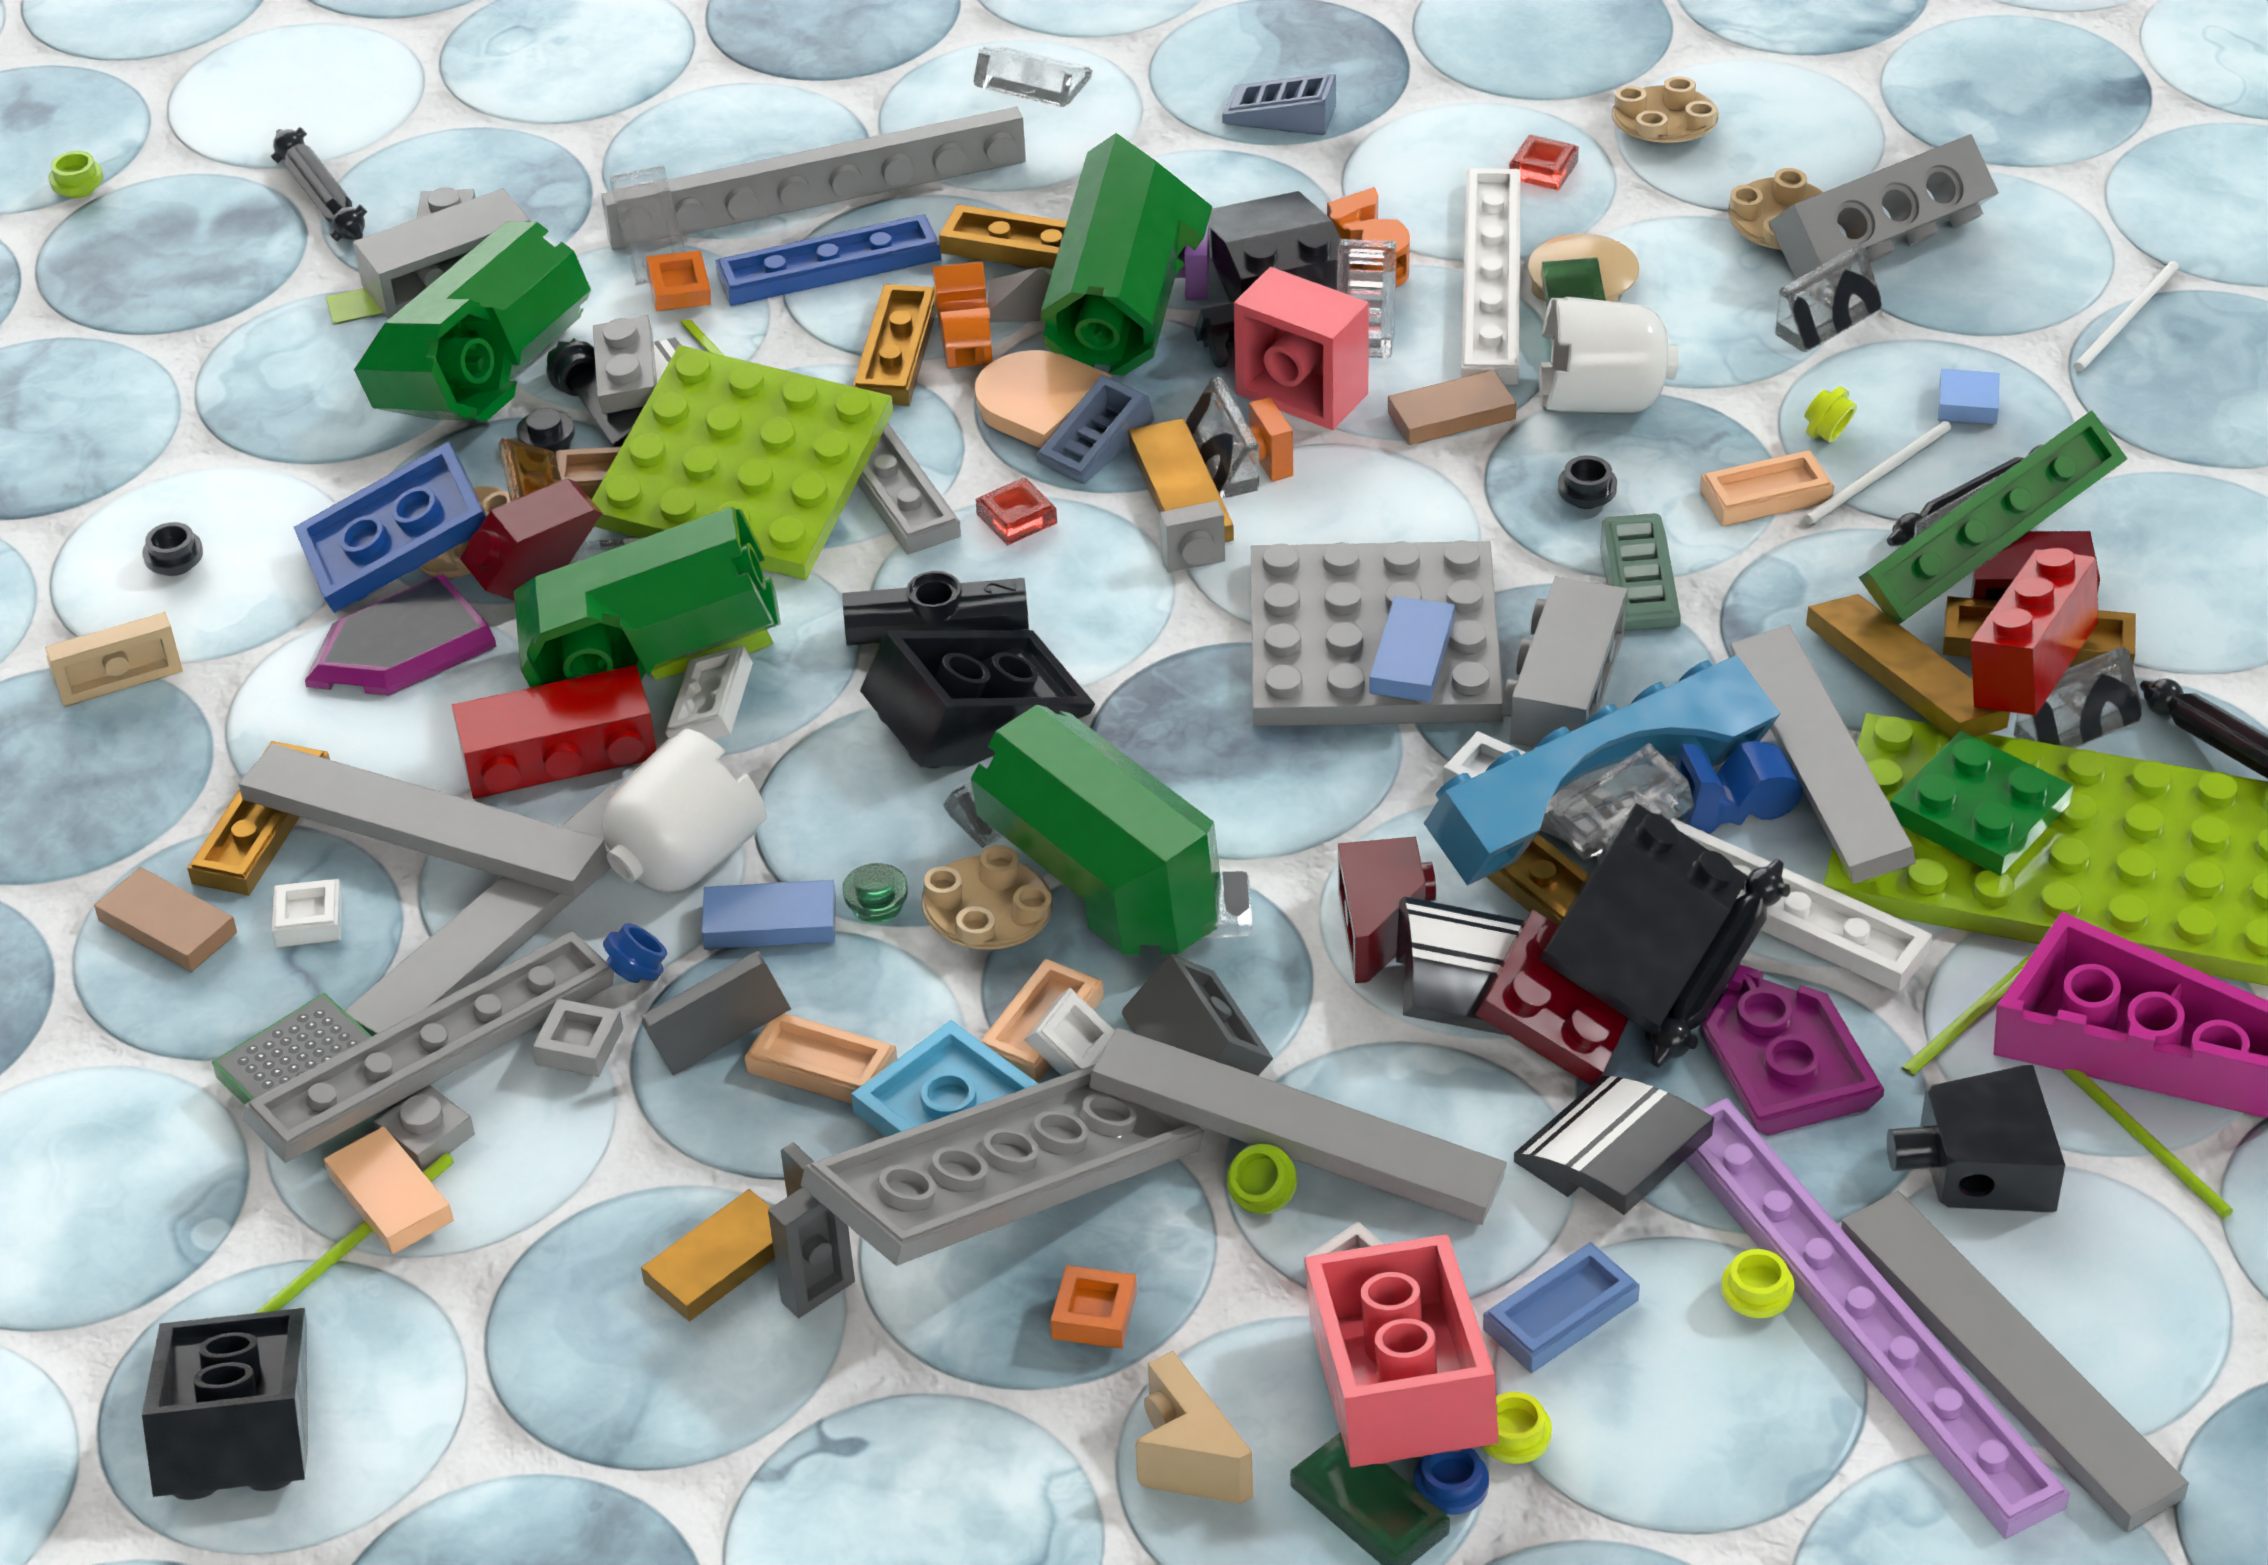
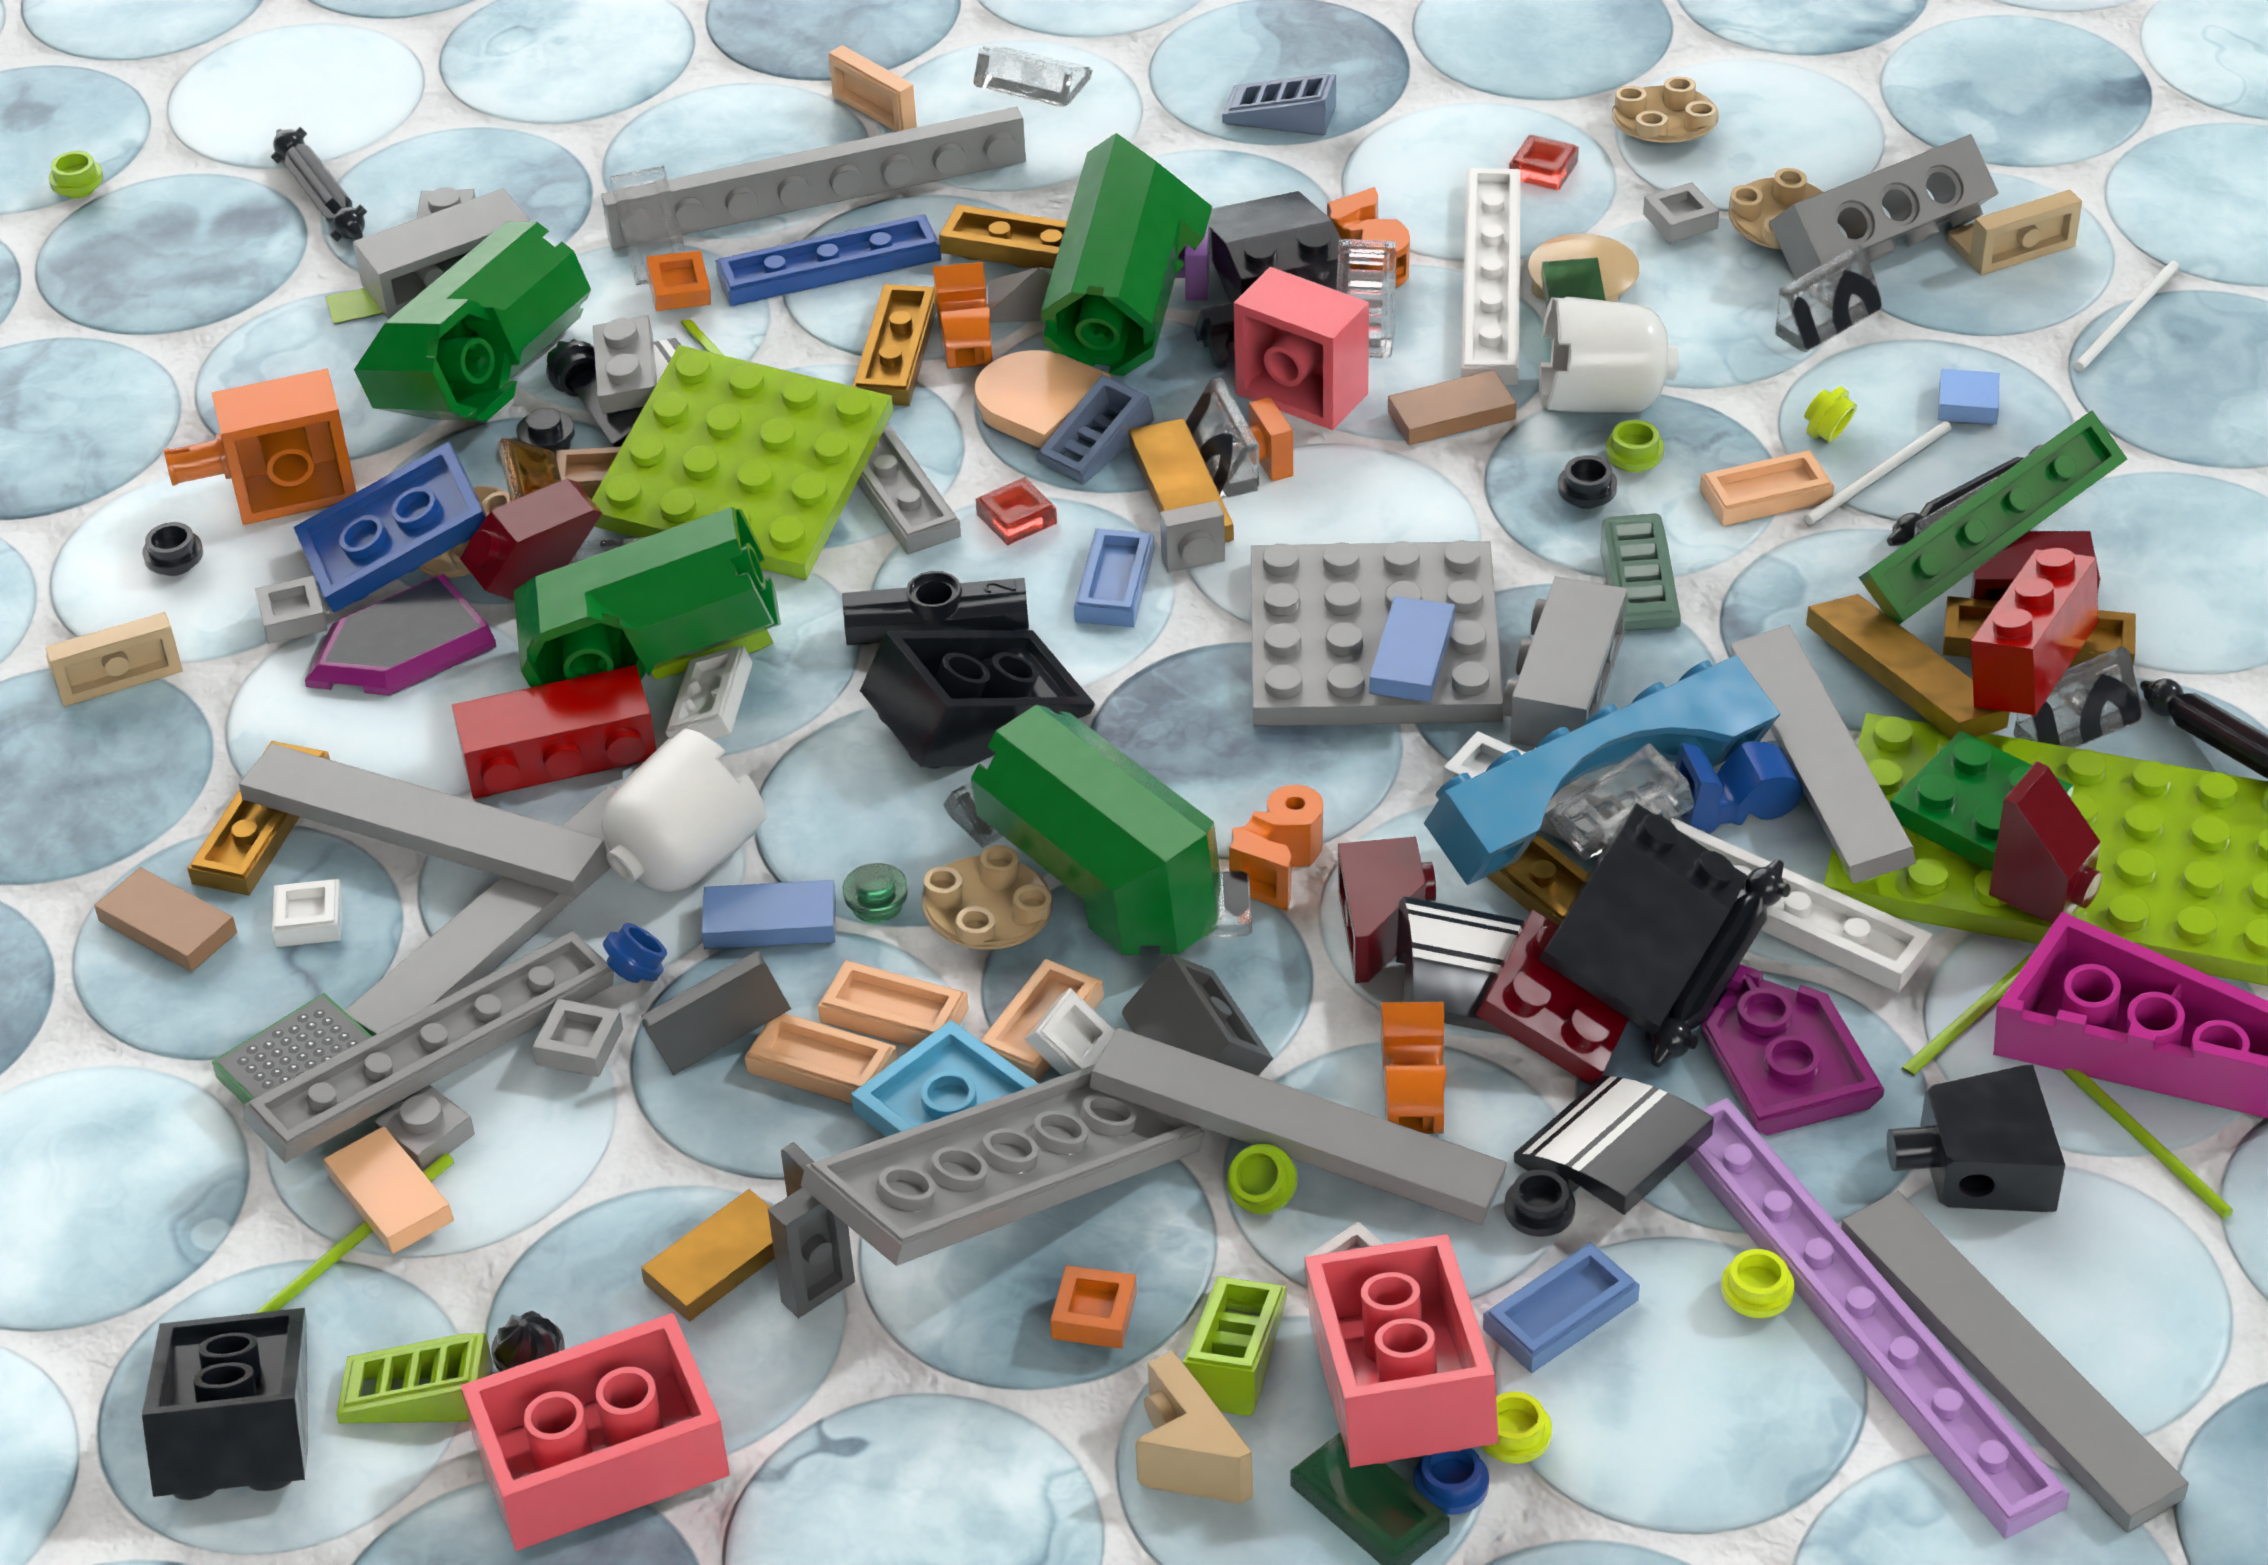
none -> orange brick [163,368,356,525]
none -> light grey plate [255,575,328,644]
none -> lime slope [336,1333,493,1424]
none -> coral brick [460,1313,730,1551]
none -> black plate [491,1310,565,1372]
none -> light nougat tile [818,960,969,1047]
none -> light nougat tile [829,45,917,132]
none -> medium blue tile [1074,528,1155,627]
none -> lime slope [1182,1276,1287,1416]
none -> orange leg [1229,784,1323,911]
none -> orange leg [1380,1002,1446,1134]
none -> black plate [1504,1169,1576,1237]
none -> lime plate [1605,420,1664,473]
none -> light grey plate [1643,182,1719,243]
none -> tan panel [1947,189,2082,275]
none -> dark red slope [1989,761,2103,924]

